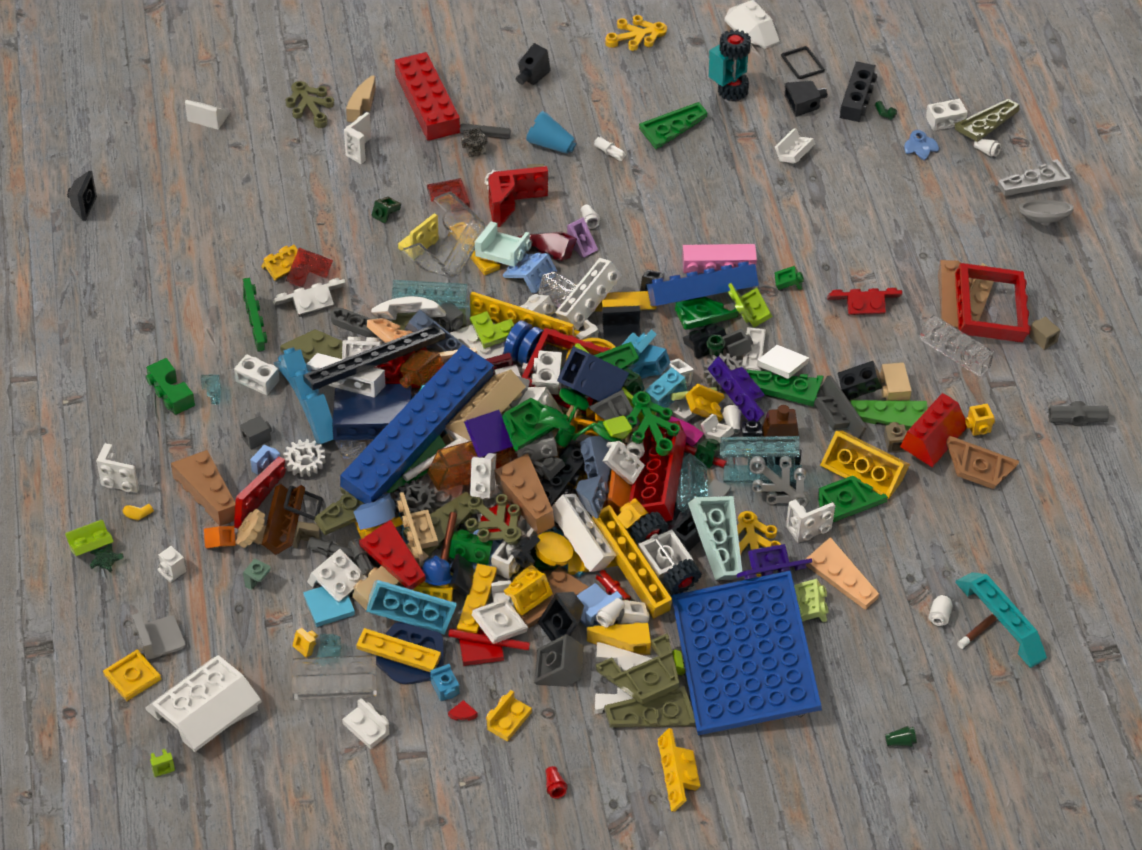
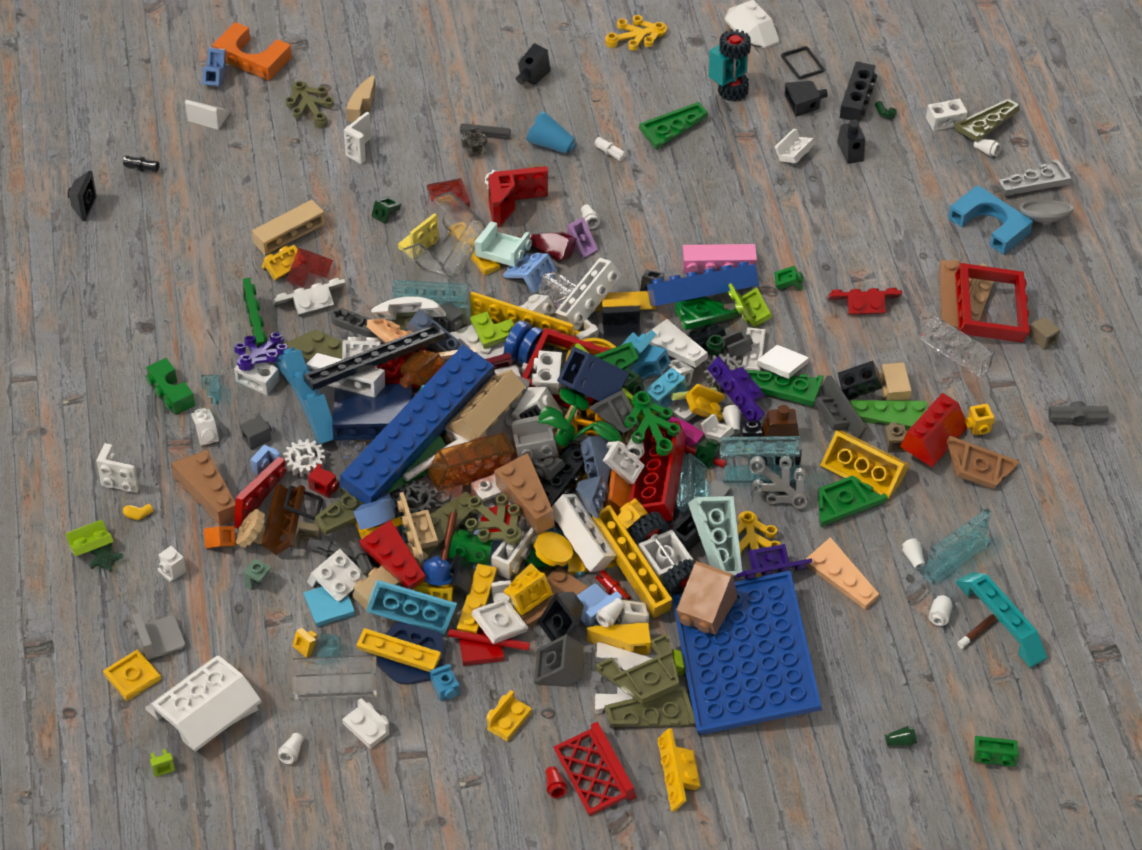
red brick [394,52,460,141] -> none
red tile [448,700,478,721] -> none
dark purple tile [464,410,513,458] -> none
white bracket [470,453,496,498] -> none
green wing [502,398,569,451] -> none
black bracket [511,534,540,568] -> none
lime slope [603,416,632,439] -> none
white bracket [786,499,835,543] -> none
yellowish green bracket [794,579,829,622] -> none
medium blue plate [904,130,939,161] -> none
none -> black pin [123,155,160,172]
none -> white bracket [191,408,219,446]
none -> medium blue brick [202,47,227,86]
none -> orange arch [212,22,292,81]
none -> dark purple plant [234,332,288,371]
none -> tan brick [252,200,325,255]
none -> white cone [278,733,304,764]
none -> red brick [308,464,340,498]
none -> red fence [553,721,637,817]
none -> white wing [646,319,708,368]
none -> medium nougat slope [676,561,737,635]
none -> black torso [837,120,865,164]
none -> white cone [902,538,926,569]
none -> clear light blue fence [920,508,992,585]
none -> dark azure arch [948,185,1033,255]
none -> green bracket [973,736,1019,767]

